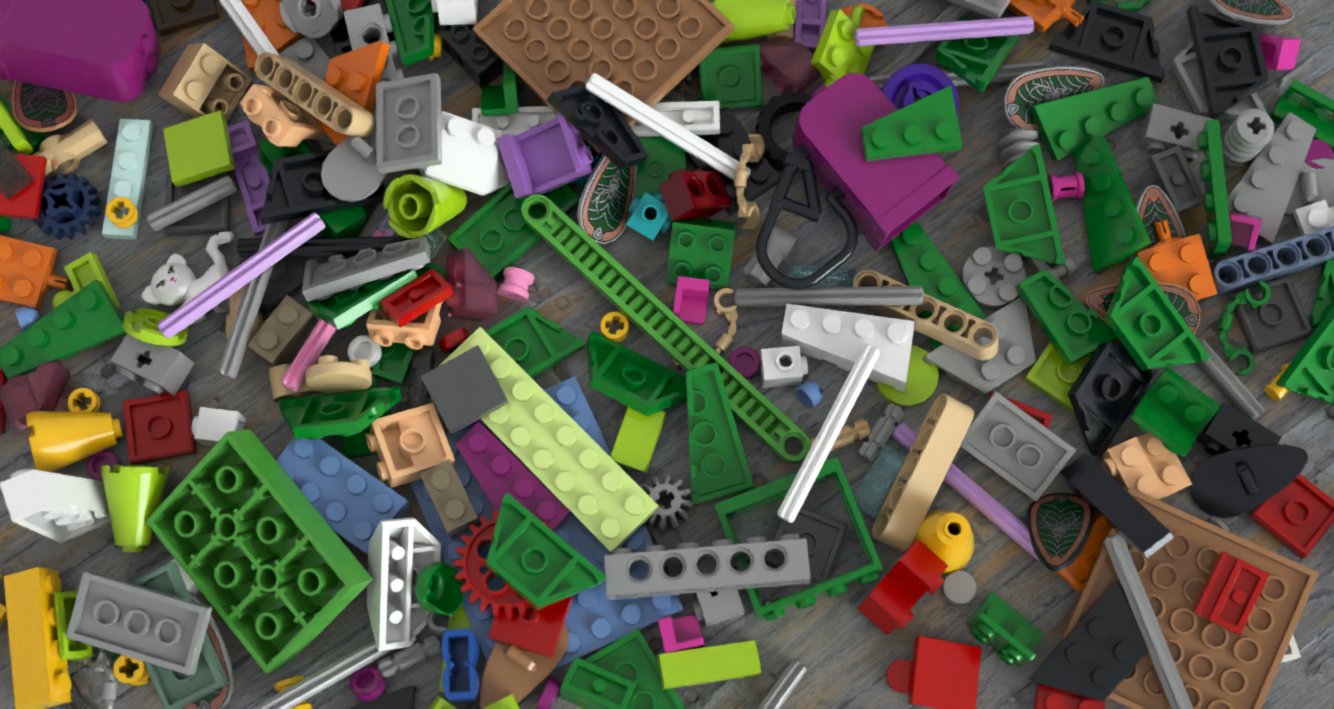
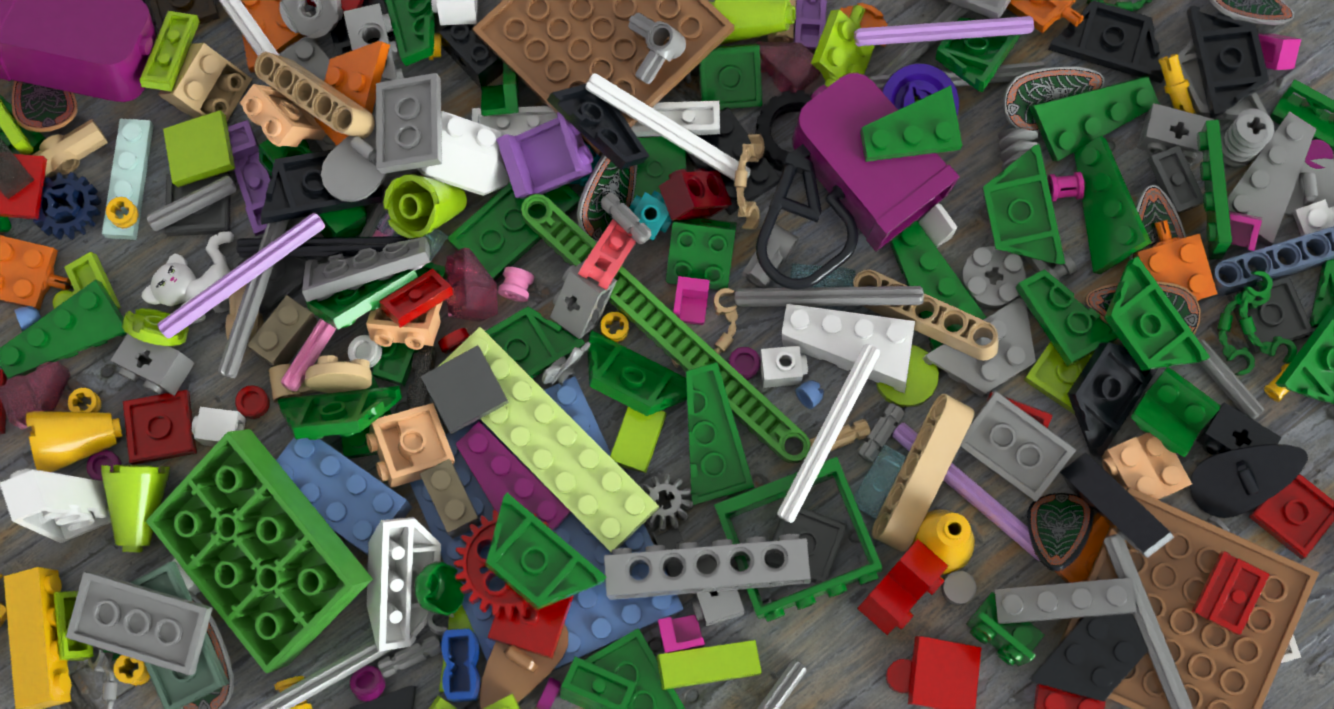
none -> lime tile [139,11,200,92]
none -> red tile [235,385,270,419]
none -> light grey plate [542,342,590,386]
none -> light grey brick [550,260,617,339]
none -> coral plate [578,219,636,290]
none -> light grey axle [600,192,652,244]
none -> light grey axle [629,13,686,84]
none -> white slope [918,203,957,248]
none -> light grey plate [995,577,1137,624]
none -> yellow pin [1158,54,1195,114]
none -> green piece [1239,271,1297,363]

